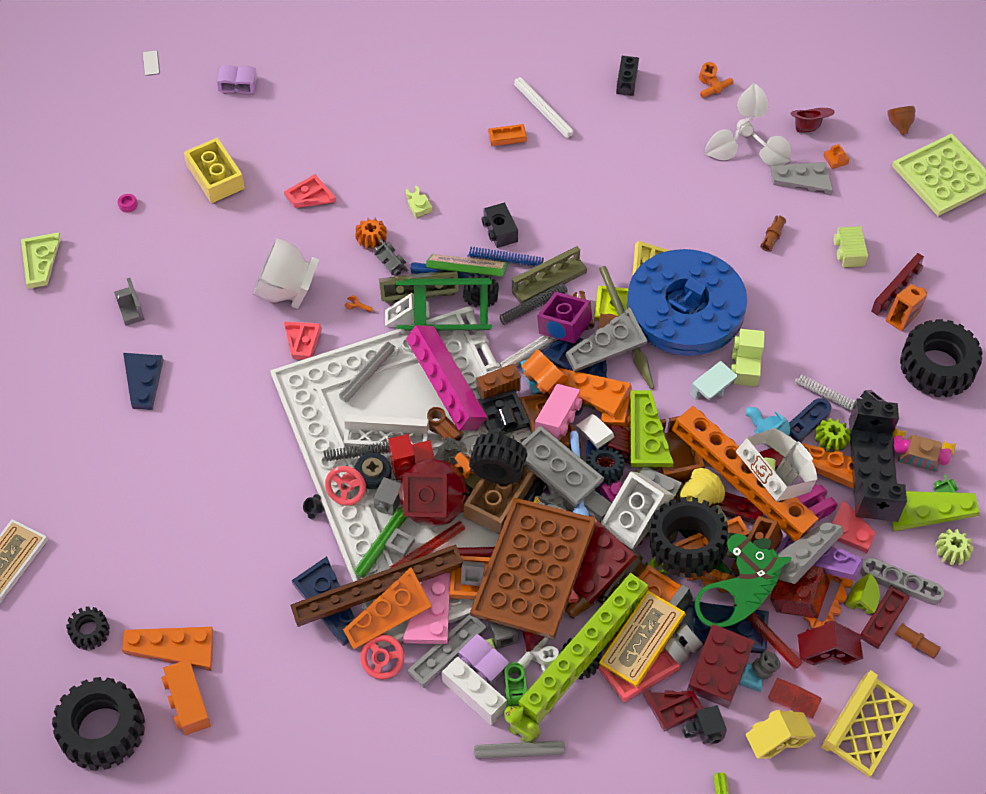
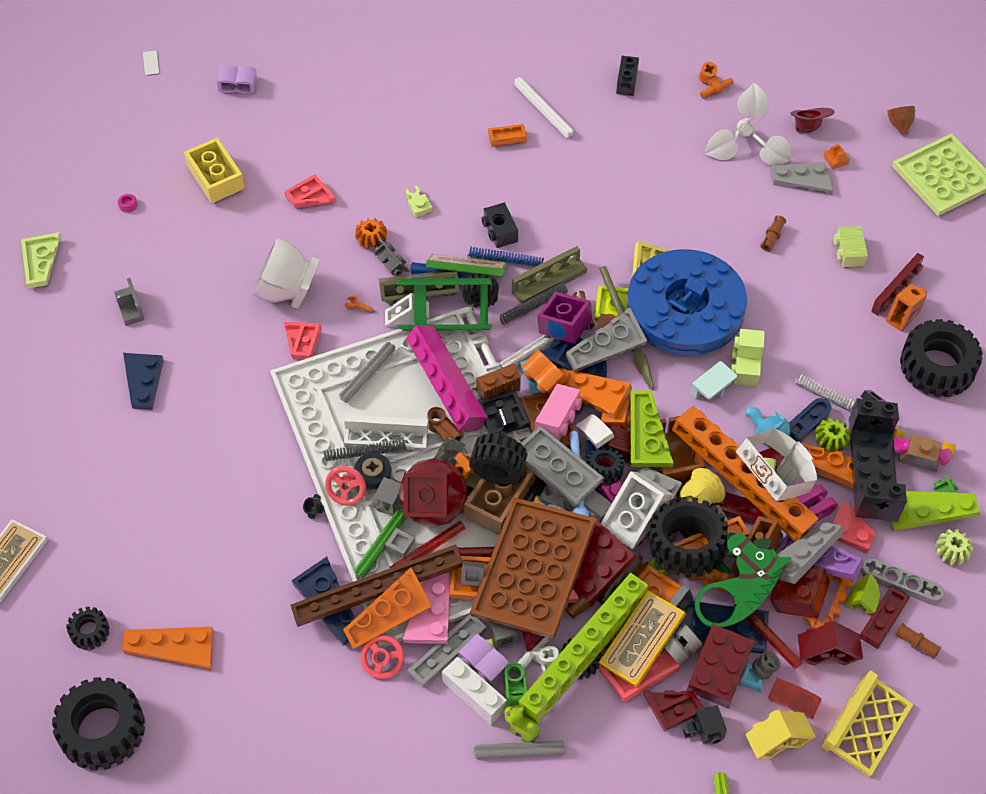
orange brick [161,659,211,736] -> none
red brick [388,434,435,481] -> none

